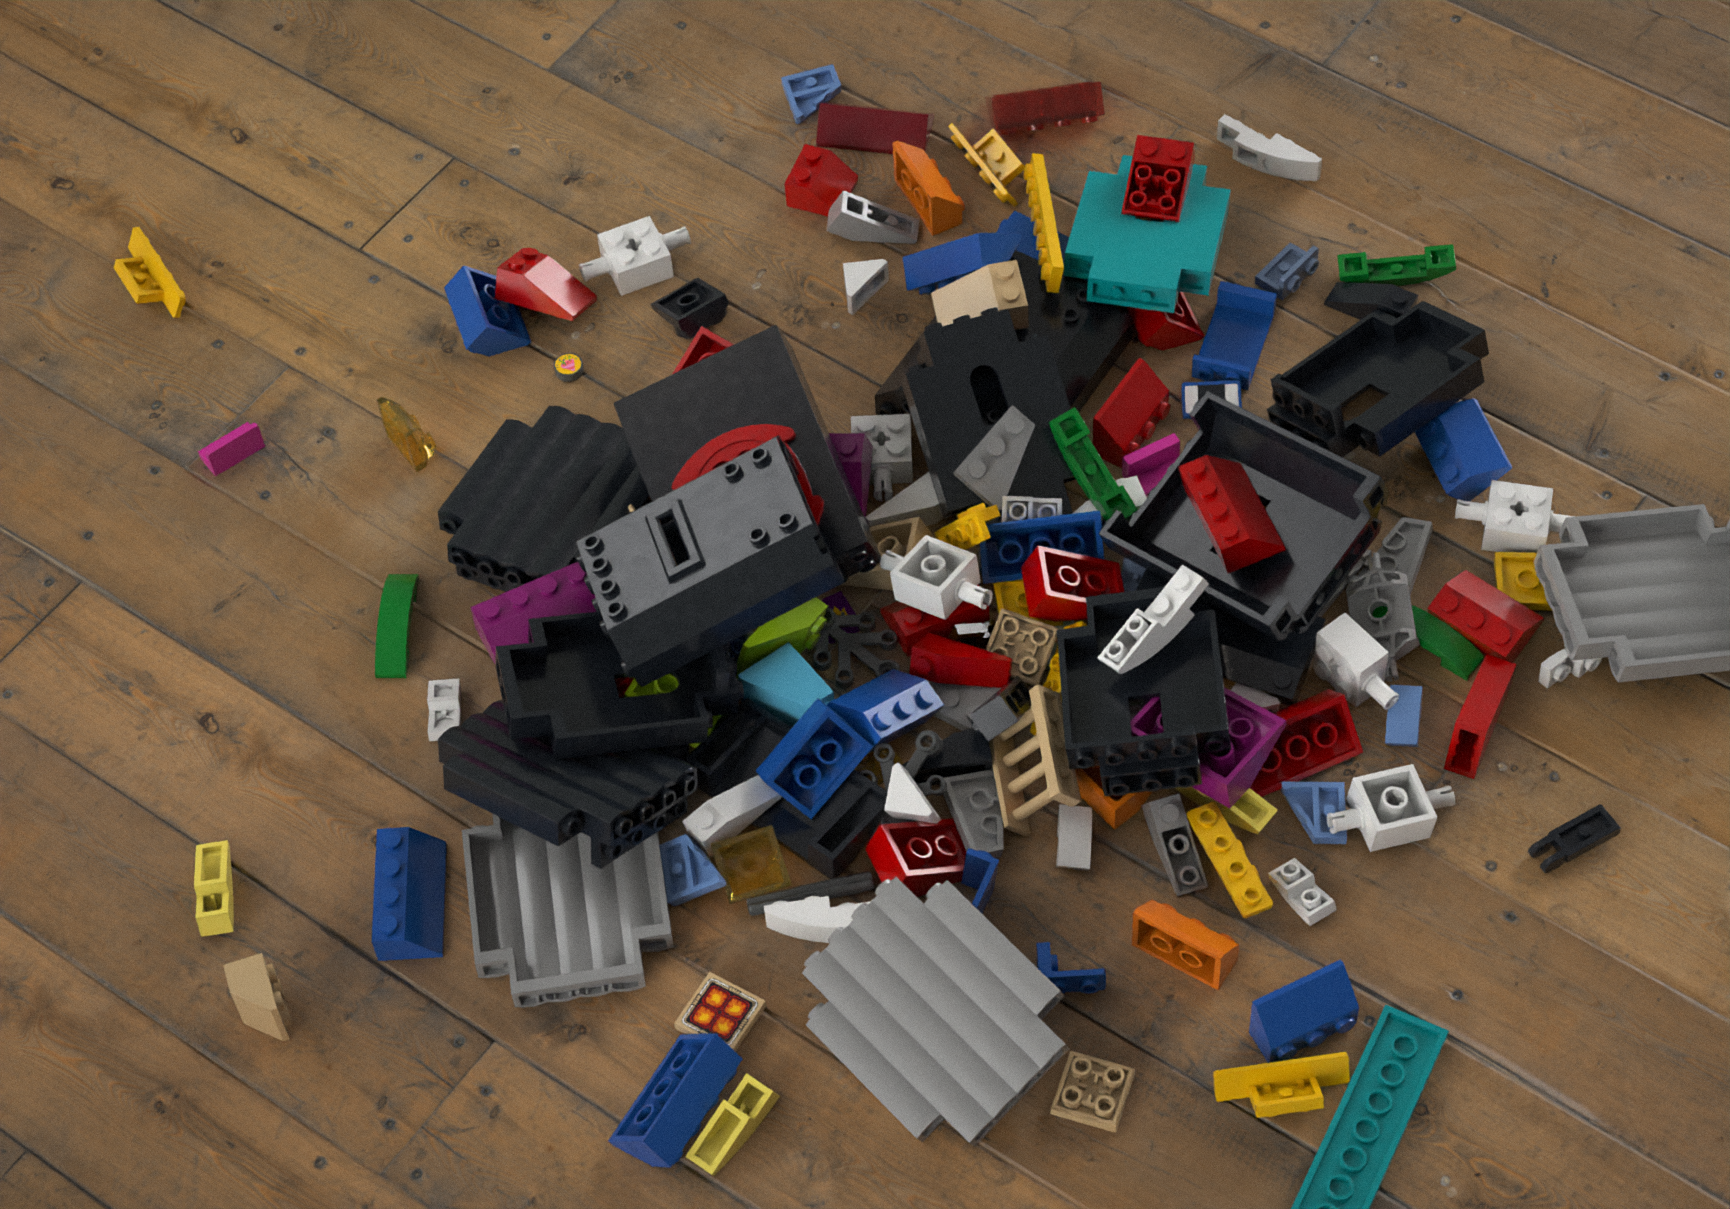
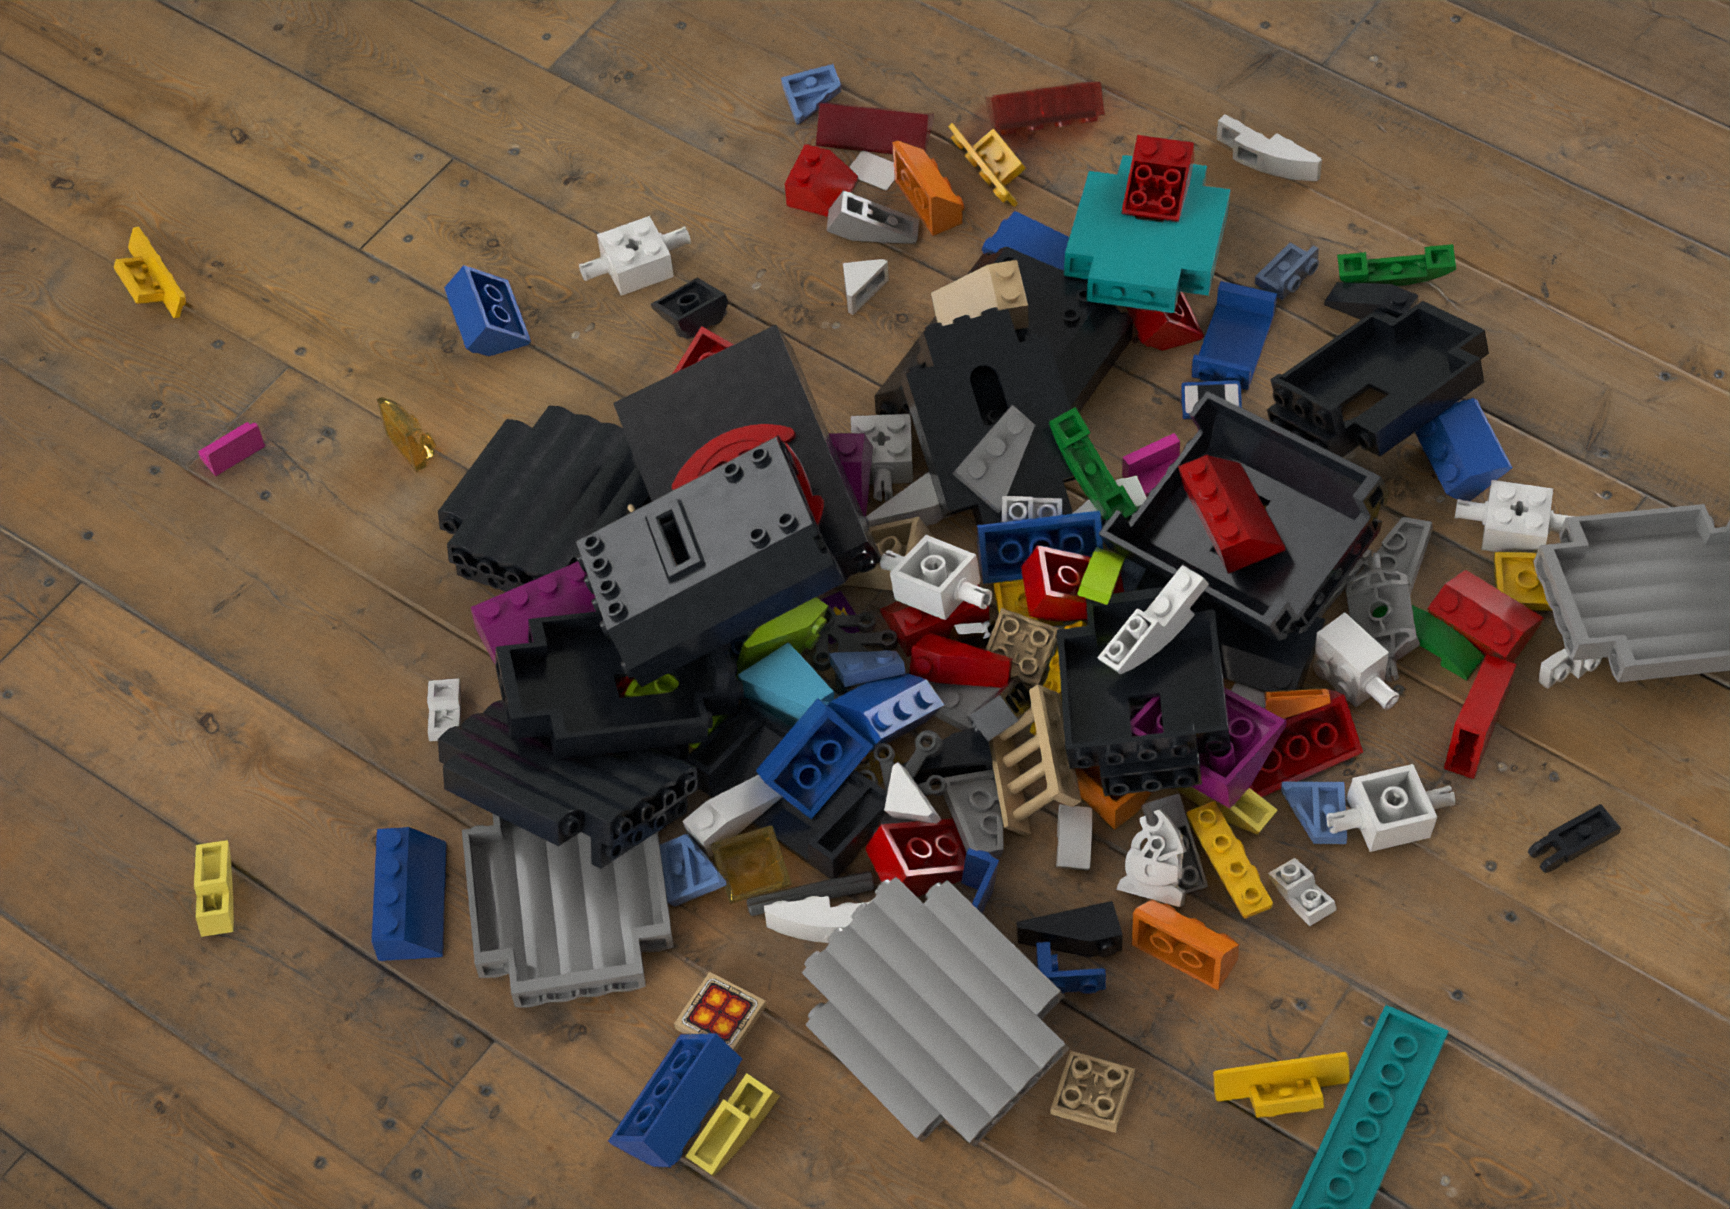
tan slope [223,953,292,1041] -> none
green slope [375,574,419,678] -> none
red slope [495,248,597,321] -> none
tile [554,353,584,382] -> none
blue slope [902,233,1022,295] -> none
yellow bracket [934,503,1001,550] -> none
yellow plate [1024,153,1064,293] -> none
red slope [1093,358,1171,468] -> none
blue slope [1249,959,1359,1063] -> none
medium blue slope [1385,685,1423,747] -> none
none -> medium blue wing [829,650,905,687]
none -> white sticker [849,151,895,191]
none -> black slope [1016,901,1123,957]
none -> lime slope [1077,547,1125,605]
none -> white piece [1117,809,1186,907]
none -> orange slope [1264,689,1330,719]

